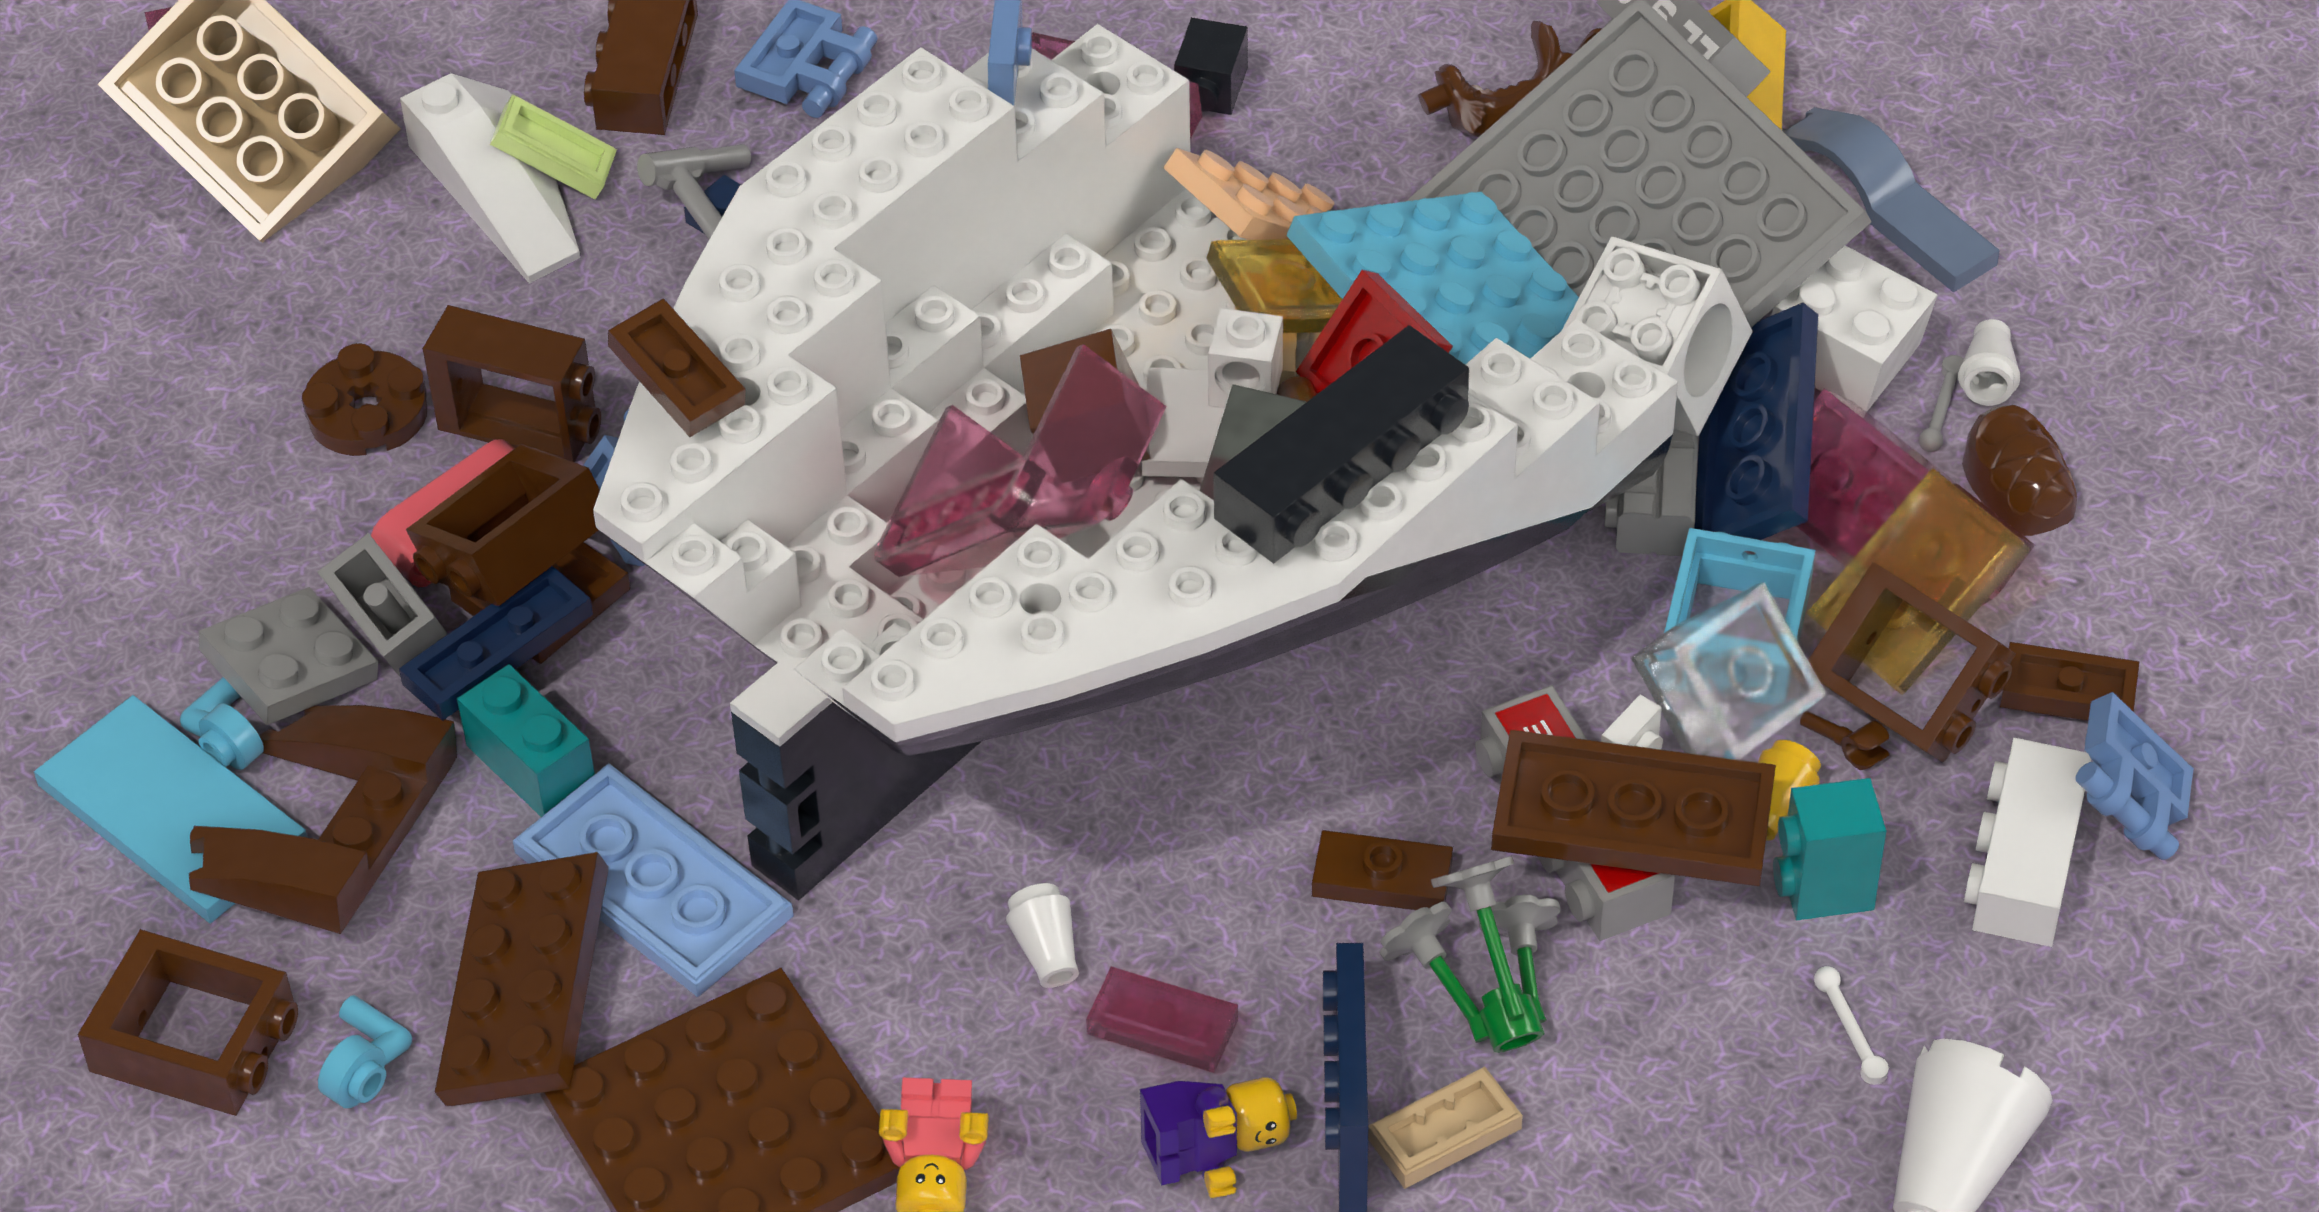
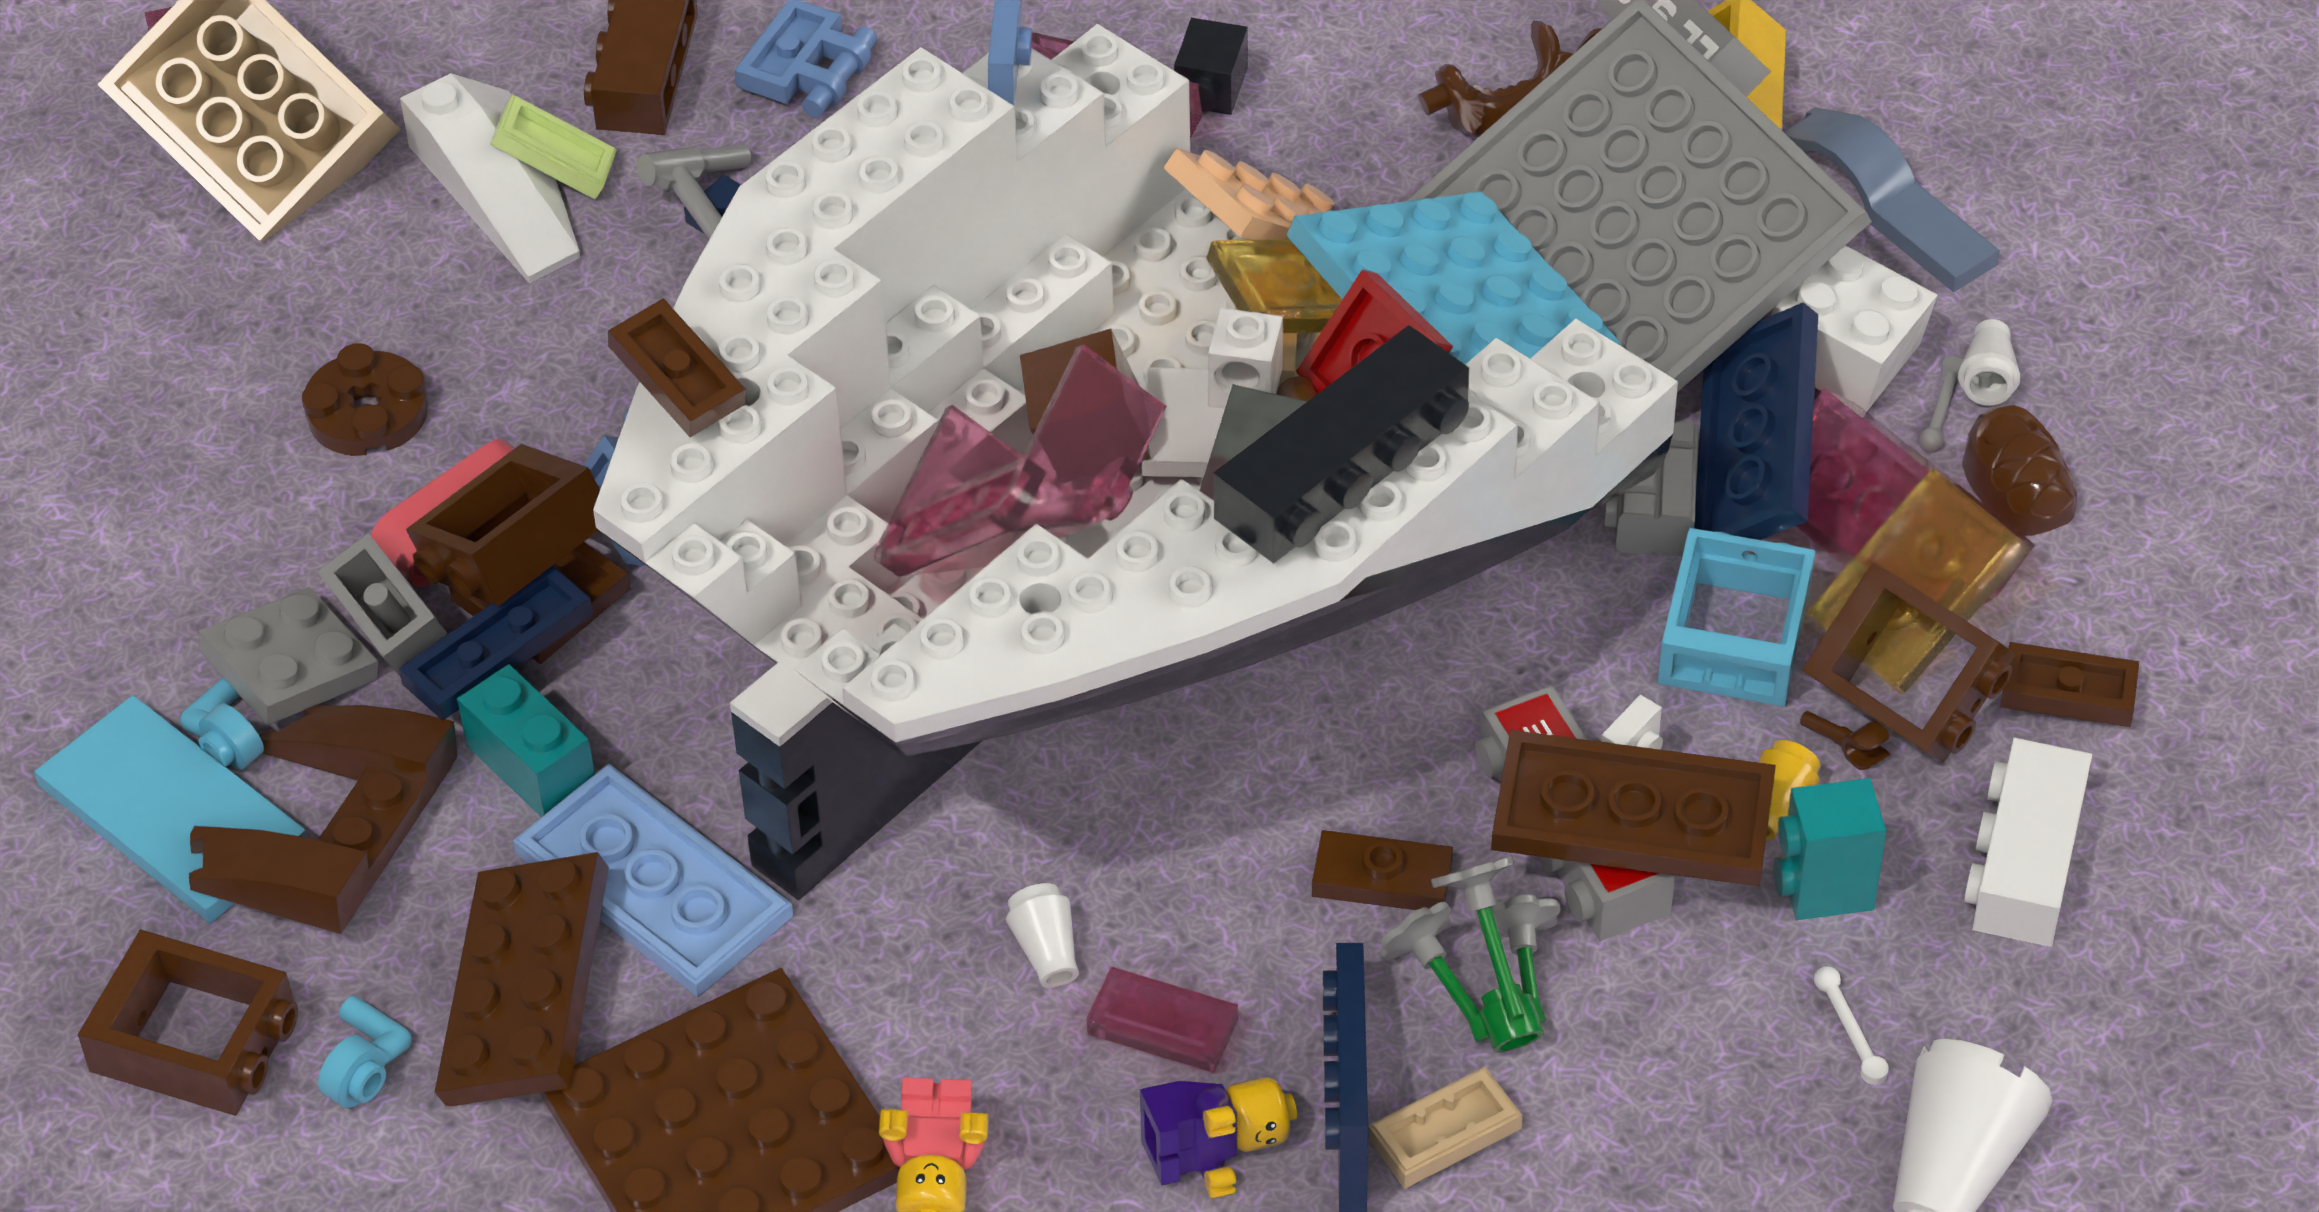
reddish brown window [422,305,602,462] -> none
white brick [1562,236,1753,436] -> none
clear slope [1630,583,1827,760] -> none
medium blue plate [2075,692,2194,860] -> none

